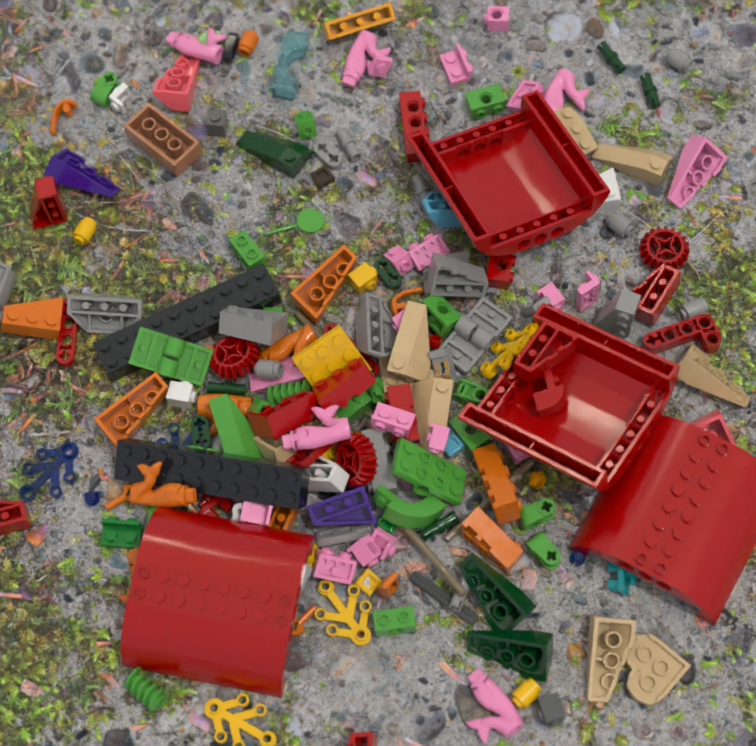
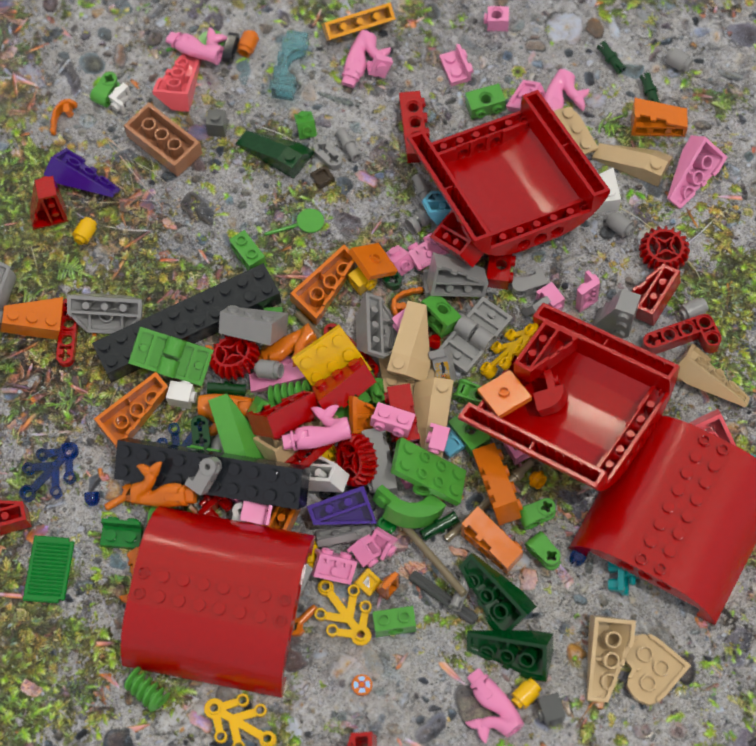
none -> green window [23,535,75,604]
none -> light grey leg [184,457,222,496]
none -> orange plate [349,243,398,280]
none -> orange wing [349,396,387,434]
none -> orange tile [352,674,373,696]
none -> light grey wheel [405,209,431,234]
none -> red wedge [430,210,484,268]
none -> orange plate [477,370,532,418]
none -> light grey leg [511,267,548,298]
none -> orange wedge [631,98,688,137]

